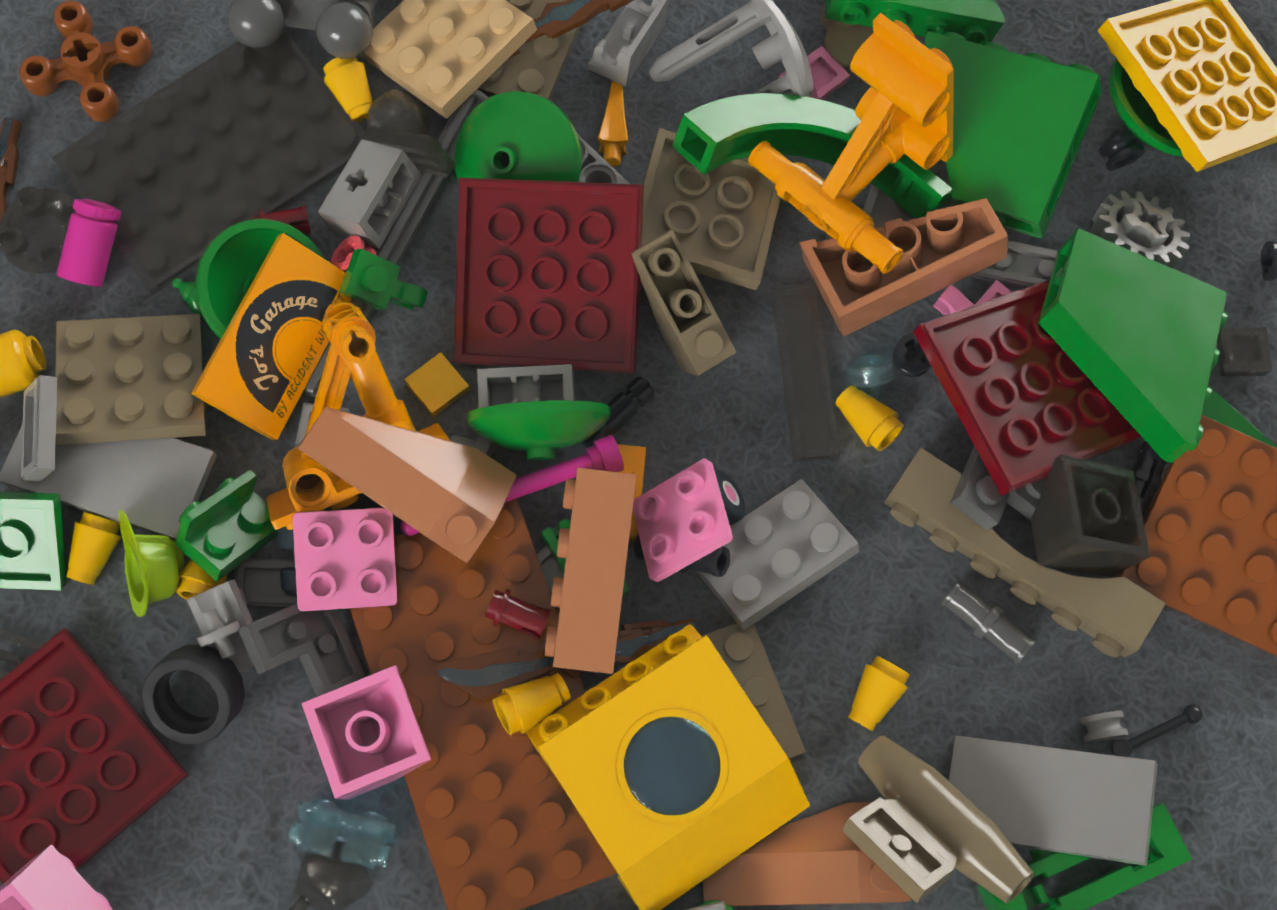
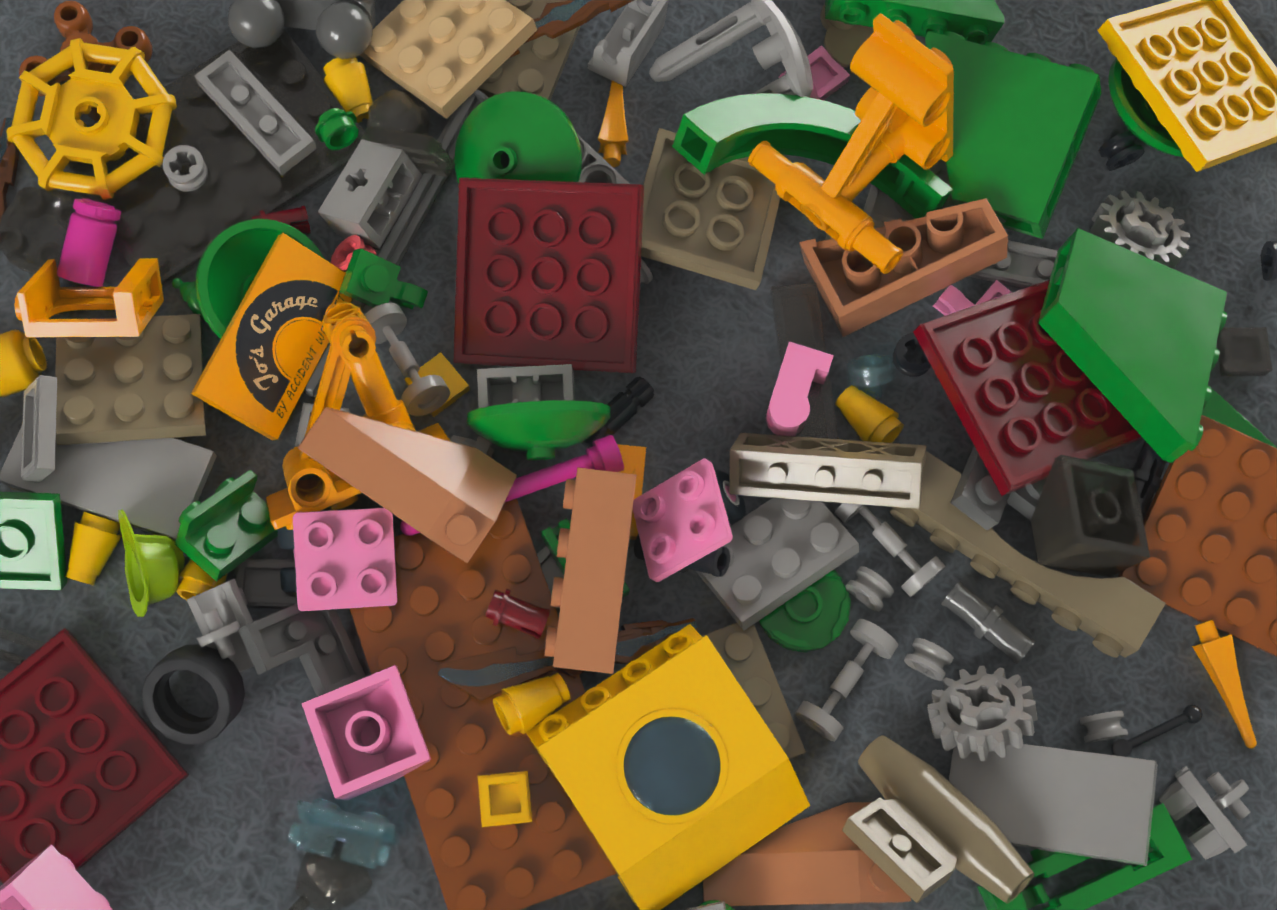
dark tan slope [631,230,737,376] -> none
yellow cone [848,656,910,732] -> none
none -> yellow plate [6,38,177,200]
none -> light orange panel [14,258,164,337]
none -> light grey bush [163,145,208,192]
none -> light grey plate [194,49,317,175]
none -> green plate [315,108,359,150]
none -> light grey wheel [364,303,450,416]
none -> yellow tile [478,771,533,827]
none -> fence [729,433,927,509]
none -> green tile [759,570,851,653]
none -> bright pink leg [766,342,834,436]
none -> light grey wheel [795,619,899,742]
none -> light grey wheel [834,503,946,598]
none -> light grey bush [845,566,894,612]
none -> light grey bush [904,638,954,681]
none -> light grey gear [927,666,1038,761]
none -> light grey hips [1159,766,1250,860]
none -> light orange piece [1192,619,1257,749]

